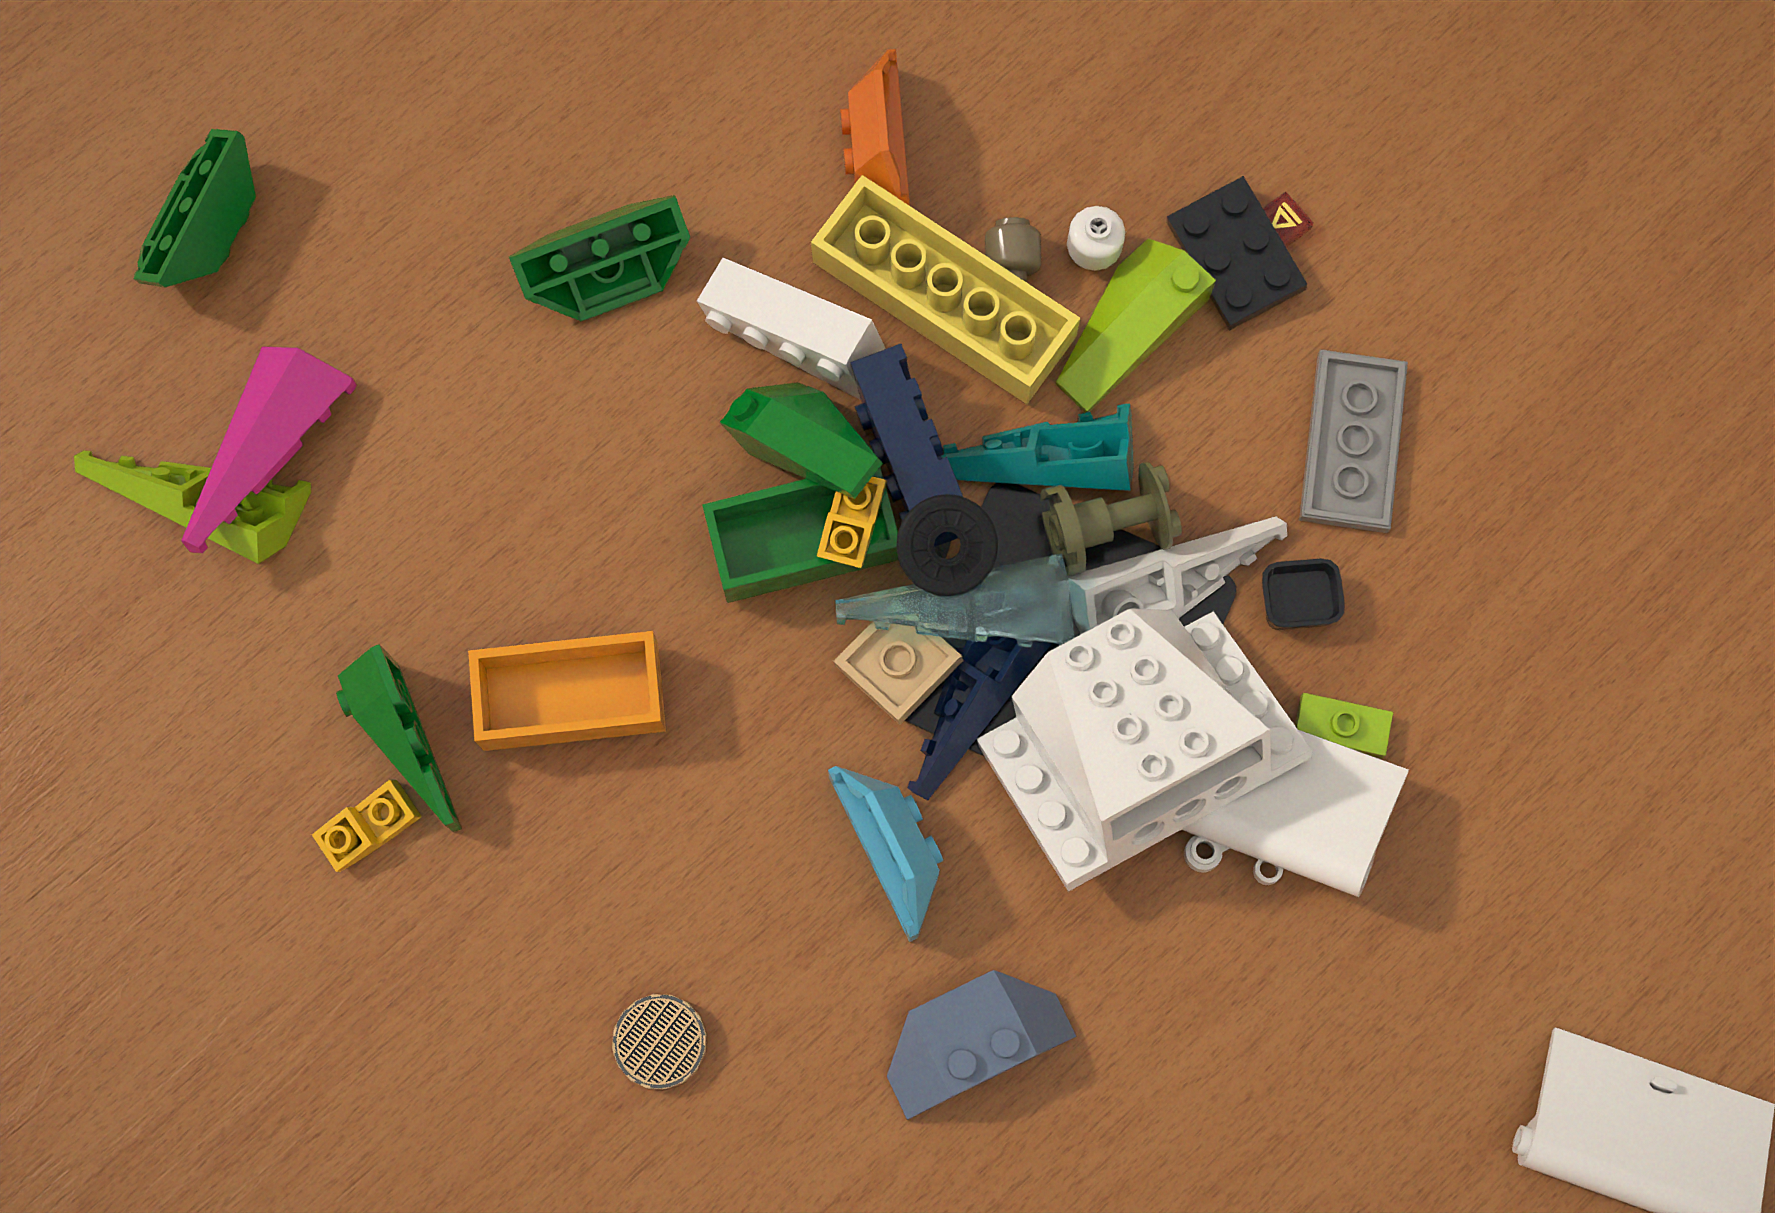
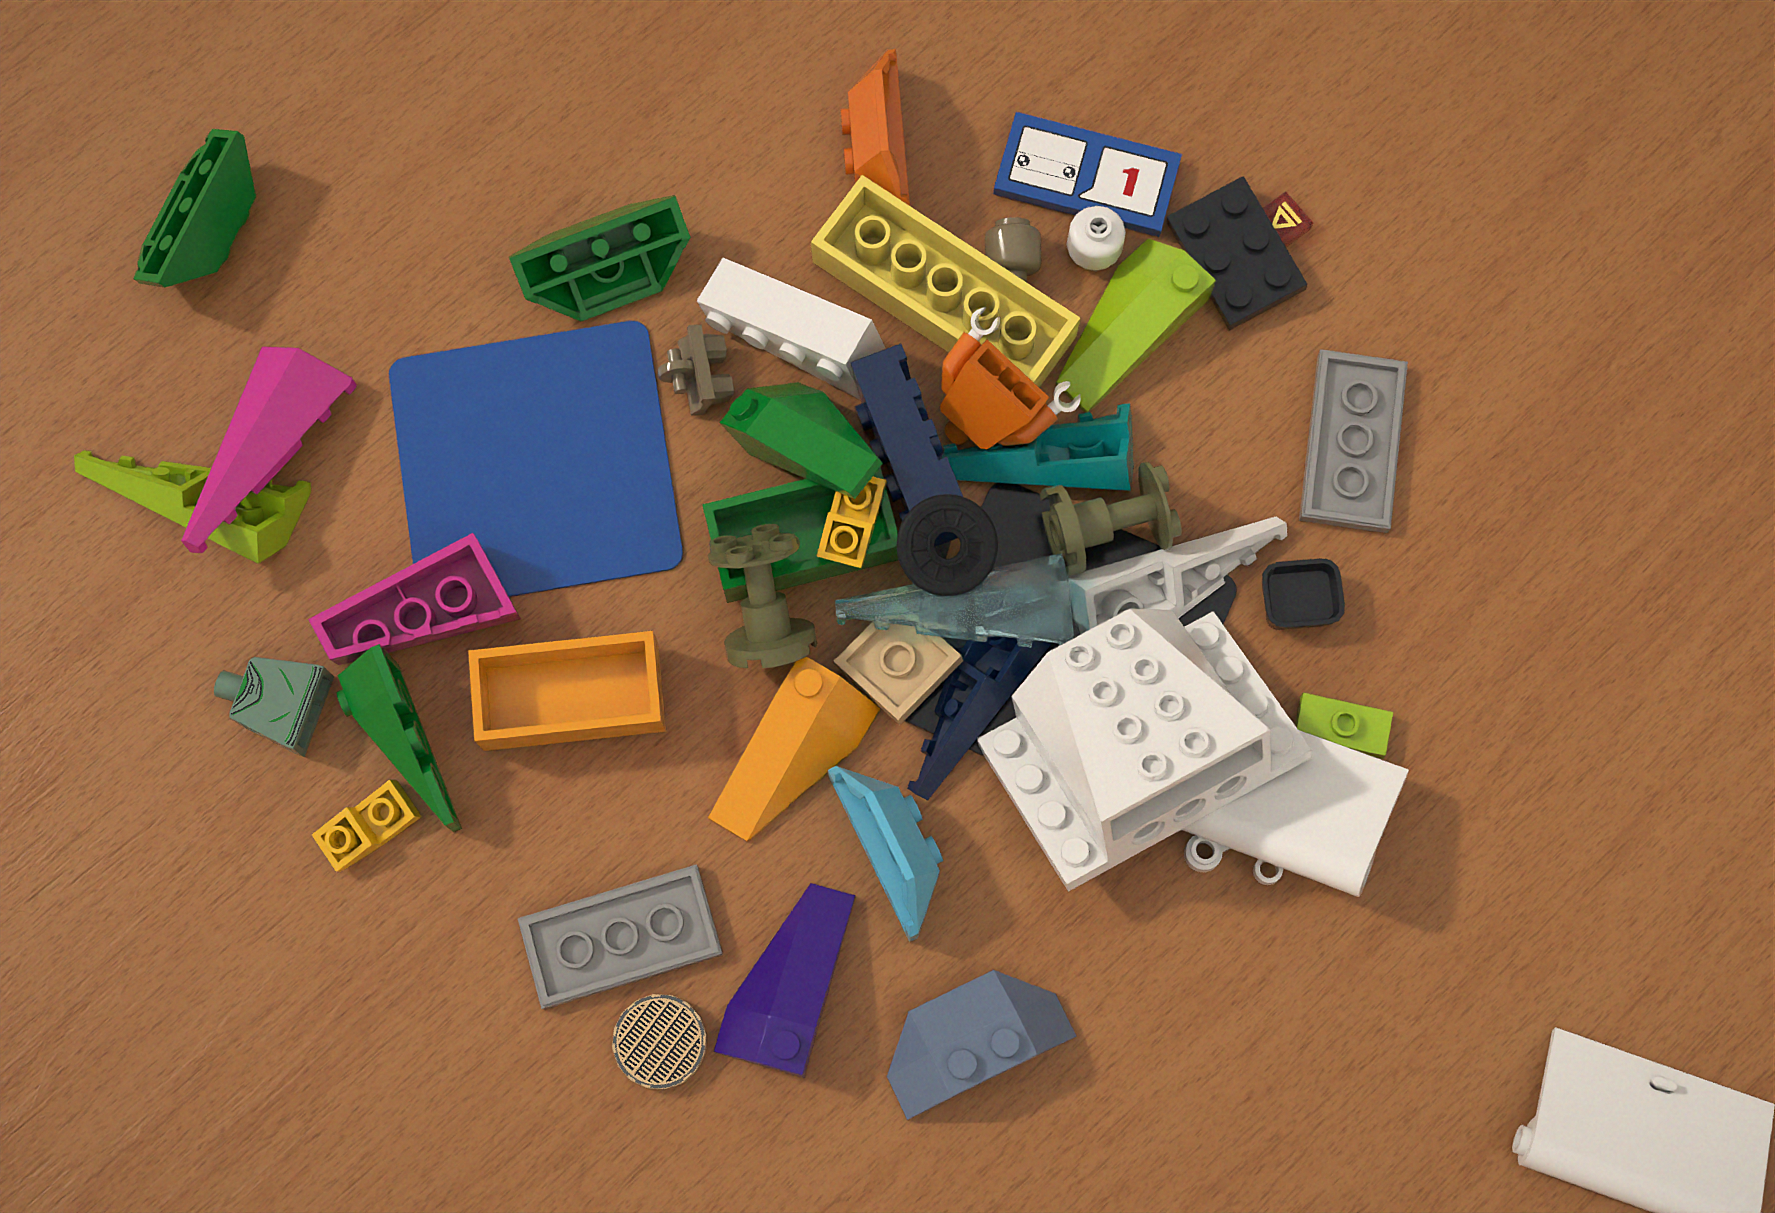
none -> sand green torso [214,657,334,757]
none -> dark pink wedge [308,533,521,665]
none -> blue piece [389,321,683,597]
none -> light grey tile [517,864,723,1010]
none -> dark tan hips [658,324,734,416]
none -> olive piece [708,524,817,668]
none -> light orange wedge [708,657,880,842]
none -> dark purple wedge [714,883,855,1078]
none -> orange torso [940,307,1081,449]
none -> tile [993,112,1182,237]

